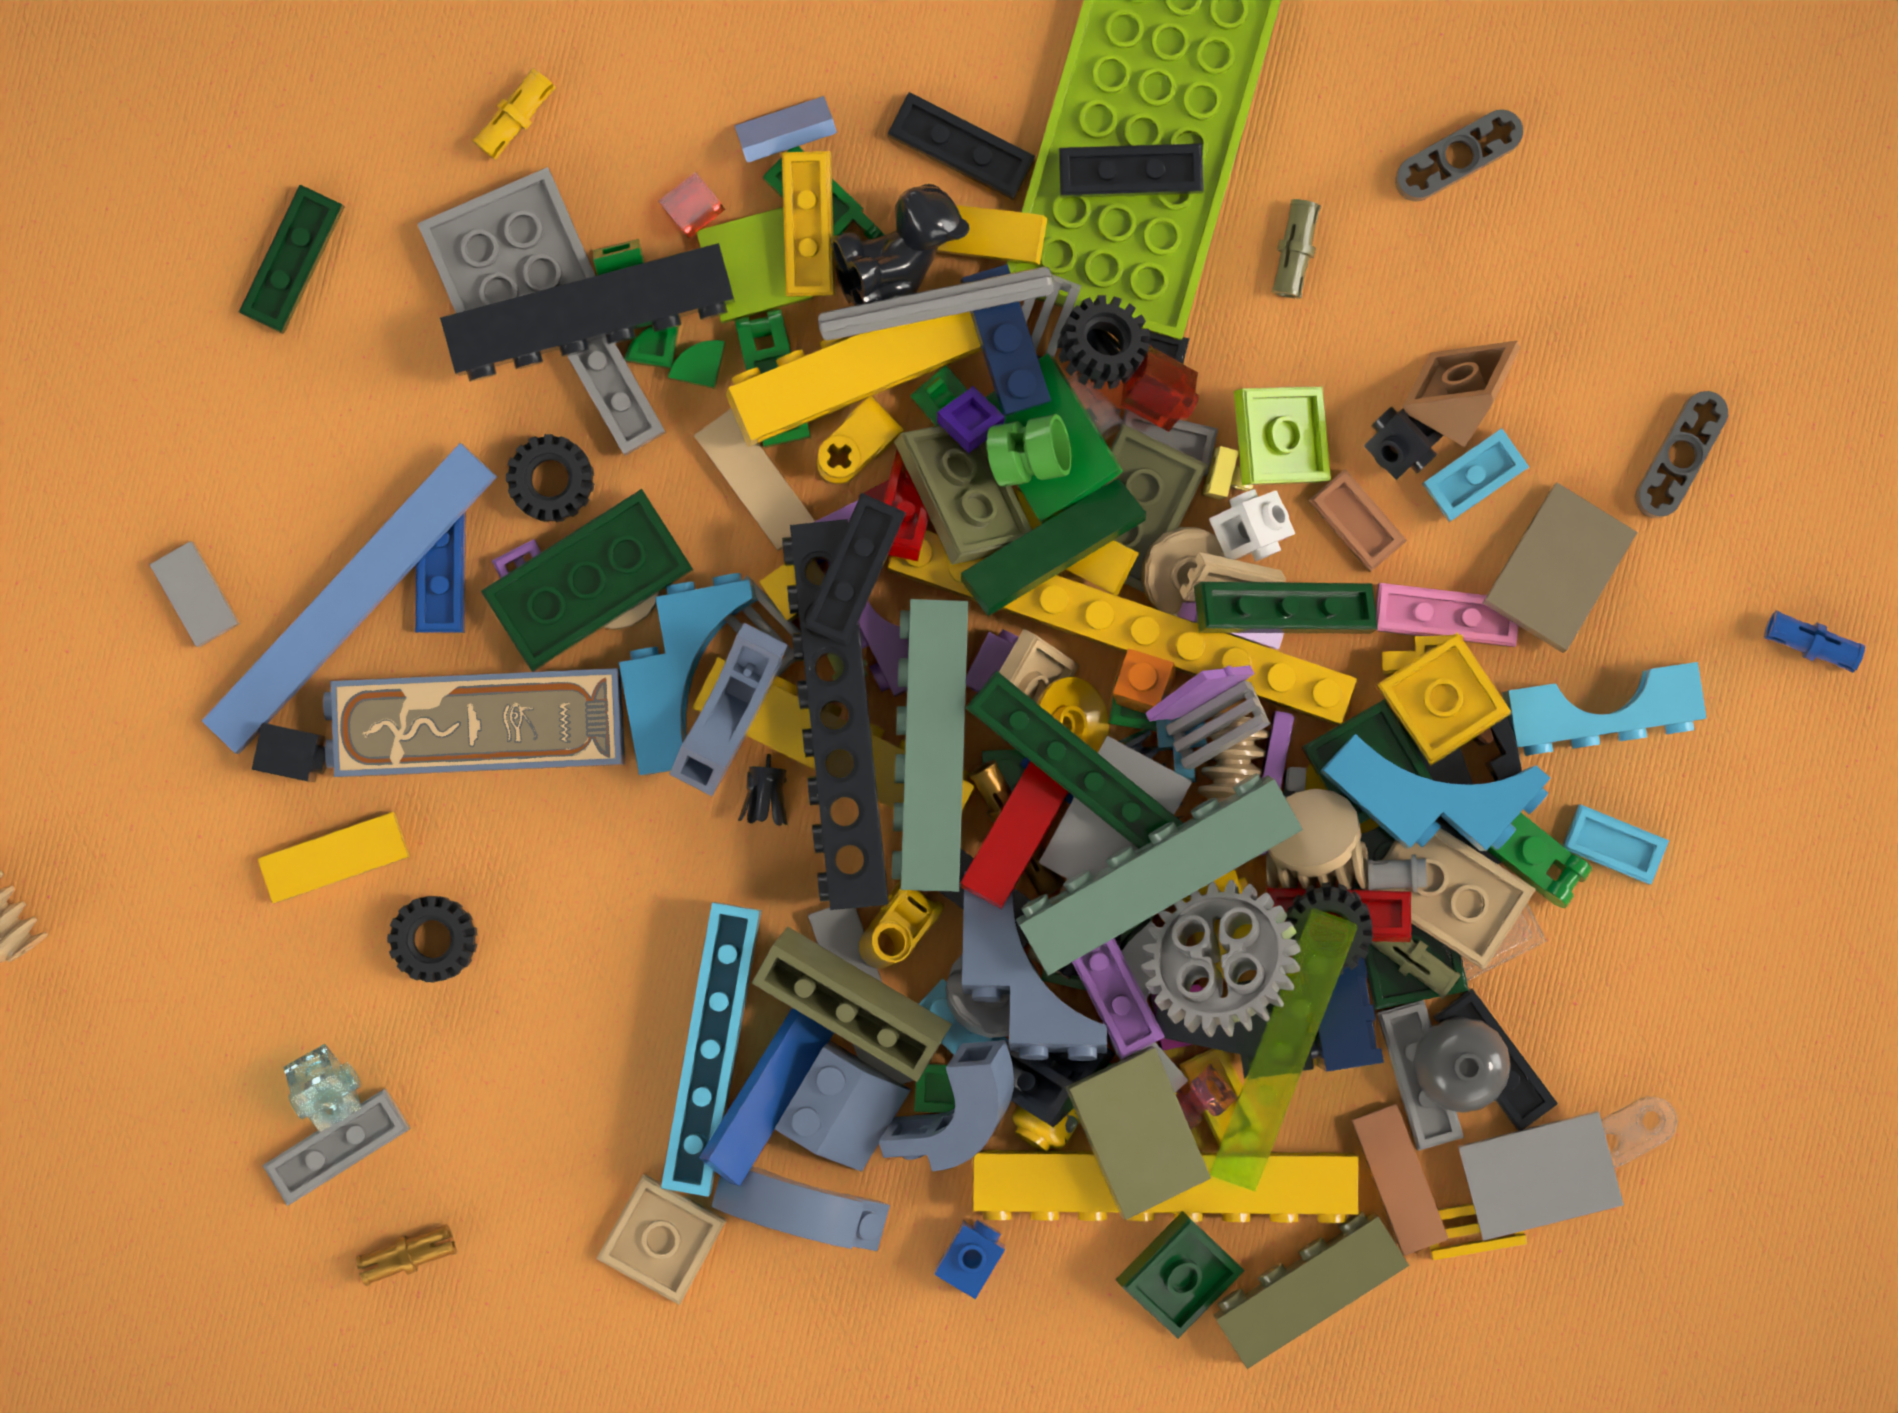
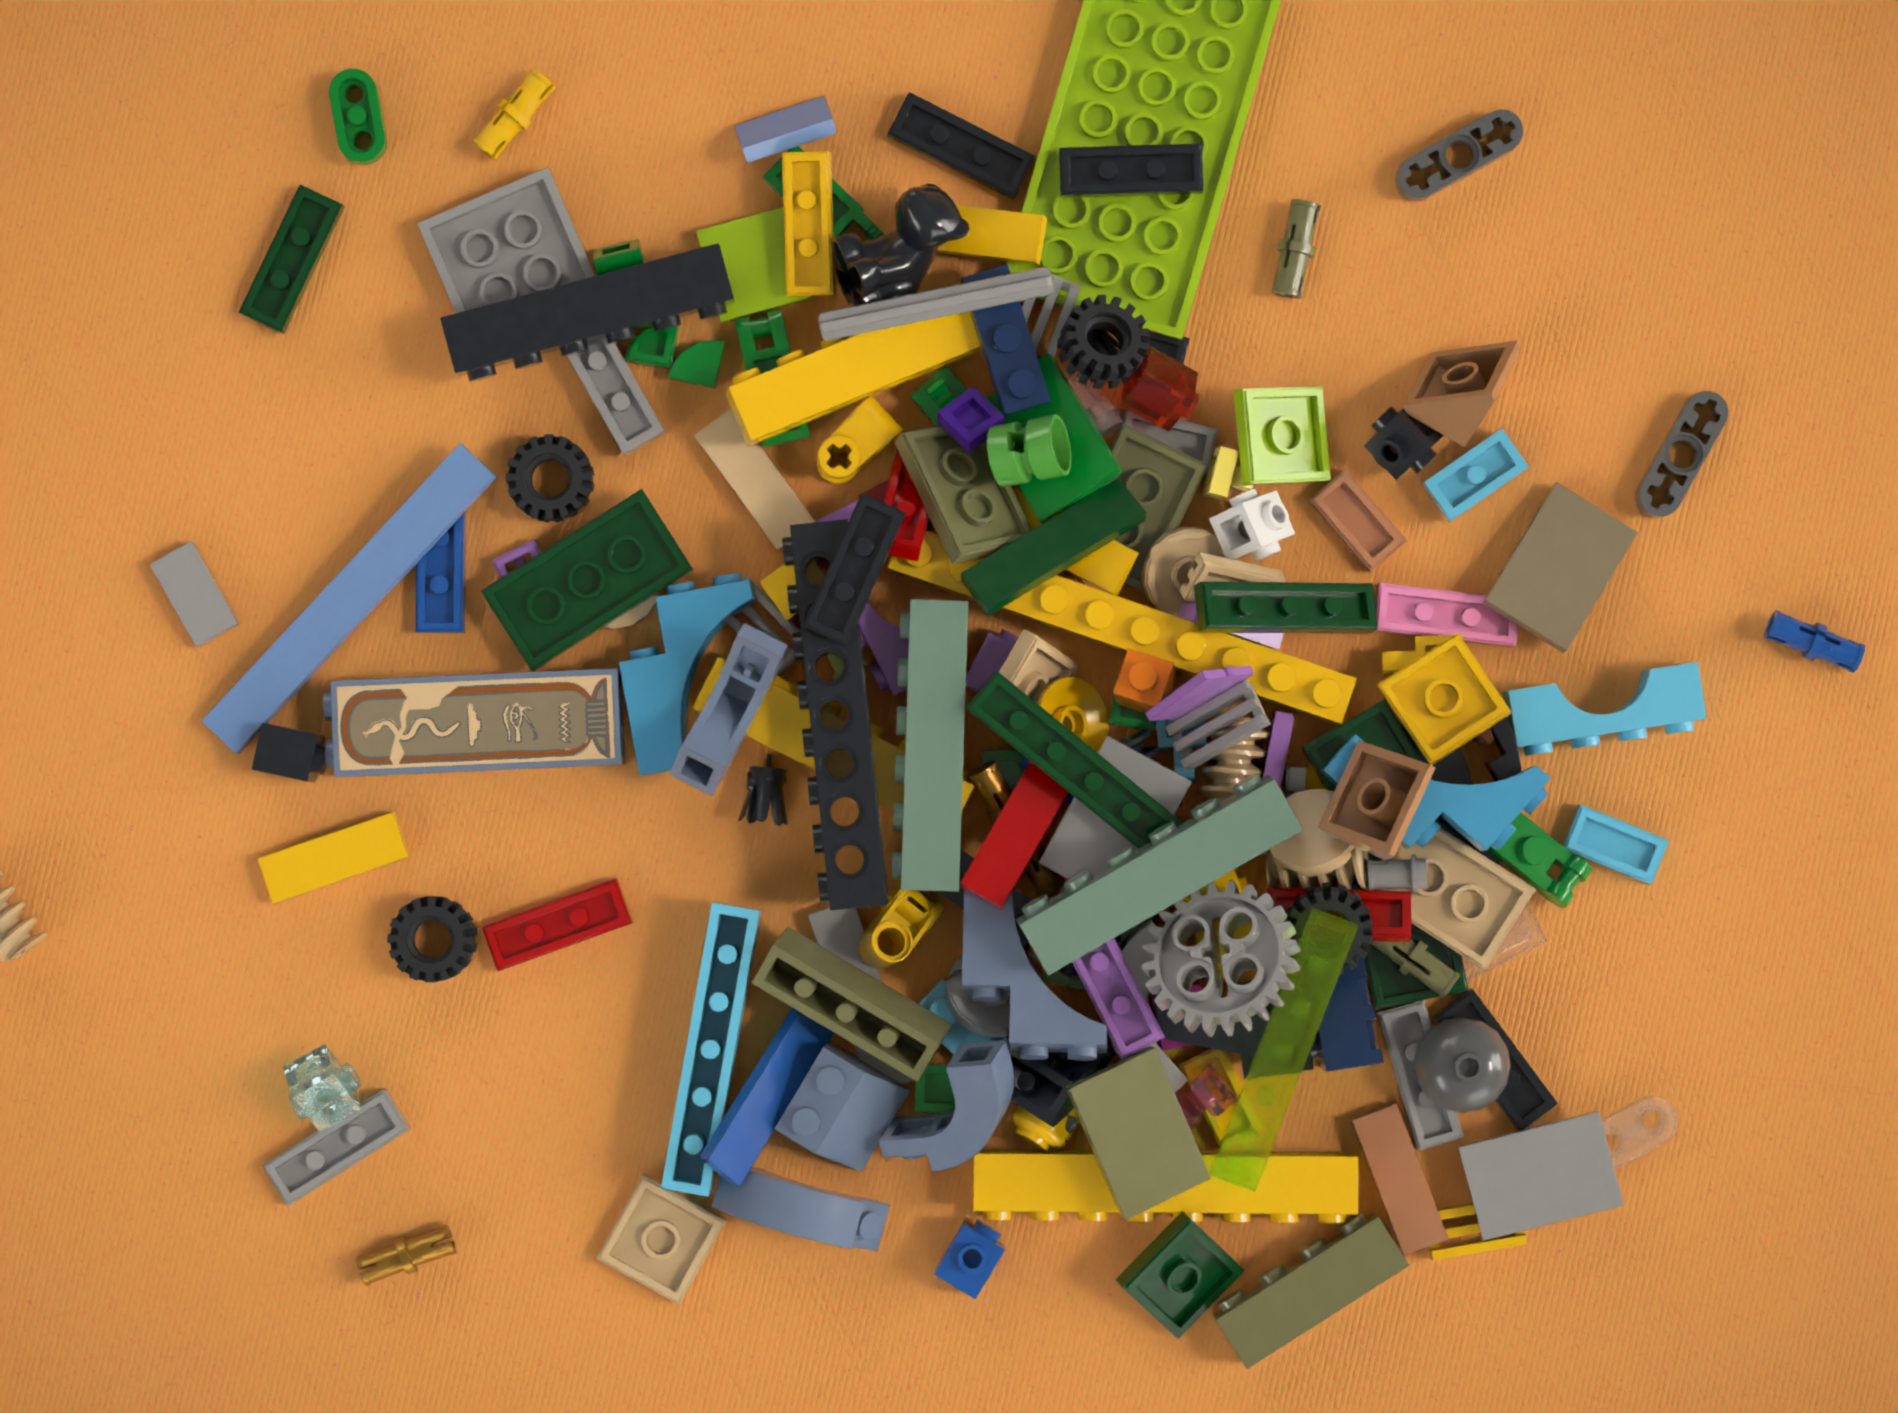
clear red tile [659,172,725,238] -> none
none -> green plate [329,69,387,165]
none -> red tile [482,879,633,972]
none -> medium nougat slope [1318,740,1435,861]

